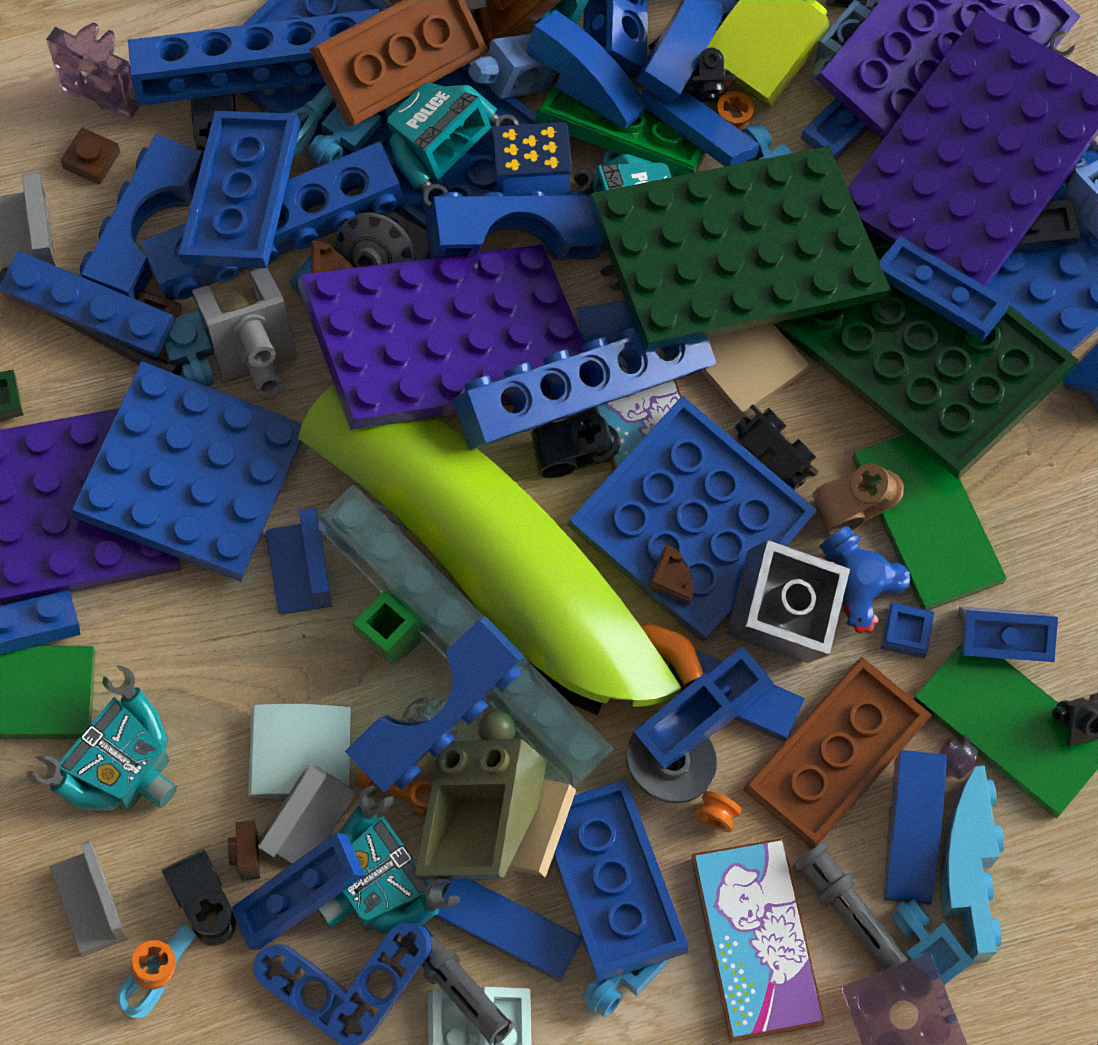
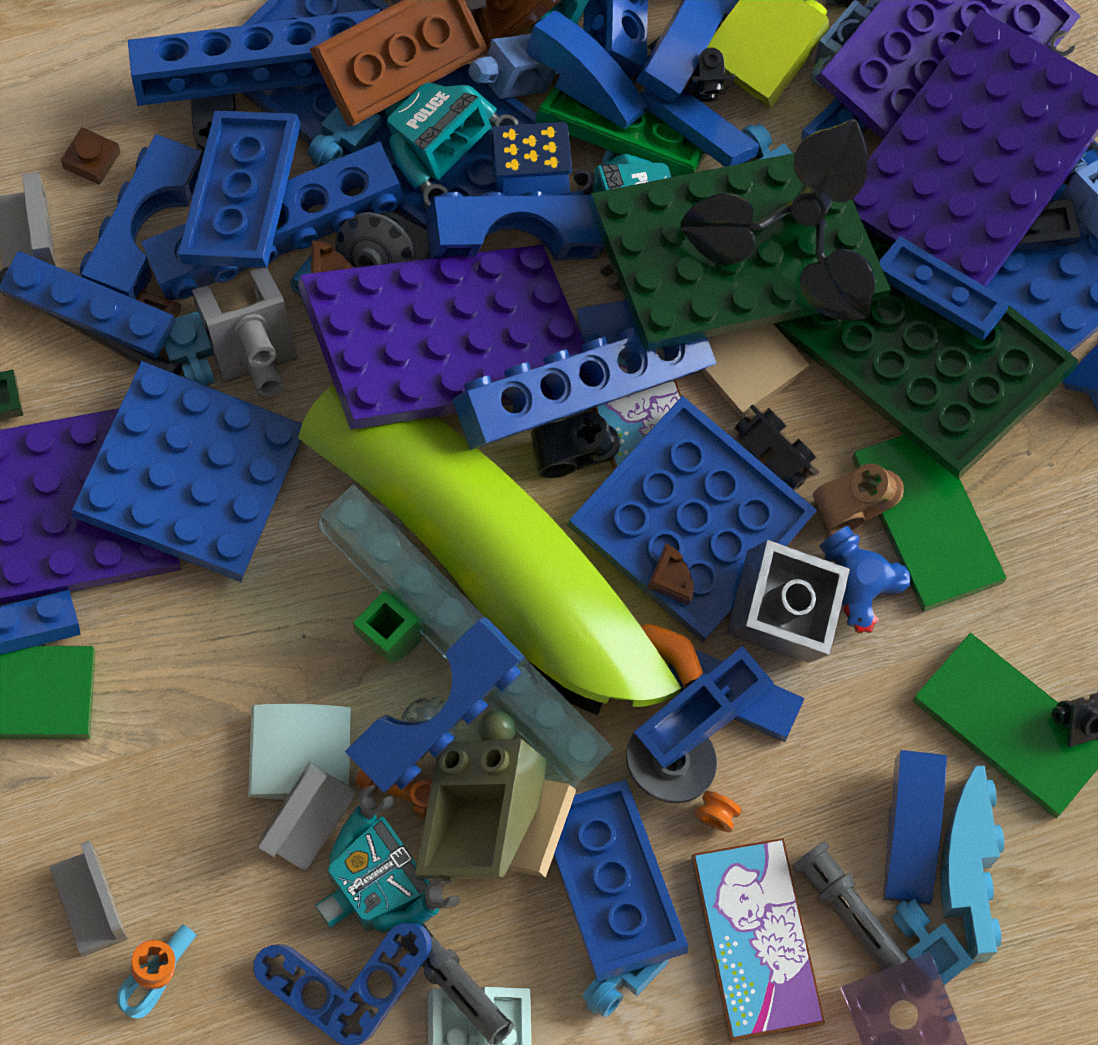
teal torso [27,665,177,812] -> none
clear purple piece [46,22,139,119] -> none
black piece [161,848,236,946] -> none
reddish brown plate [228,821,261,880] -> none
blue plate [231,833,365,950] -> none
blue panel [266,508,332,614] -> none
medium azure piece [289,84,334,156] -> none
blue tile [434,879,582,982] -> none
orange bush [716,91,754,131] -> none
dark orange tile [743,656,932,849] -> none
blue tile [880,602,934,658] -> none
clear purple plate [938,735,978,780] -> none
blue panel [958,606,1058,662] -> none
none -> black plant [680,119,875,321]

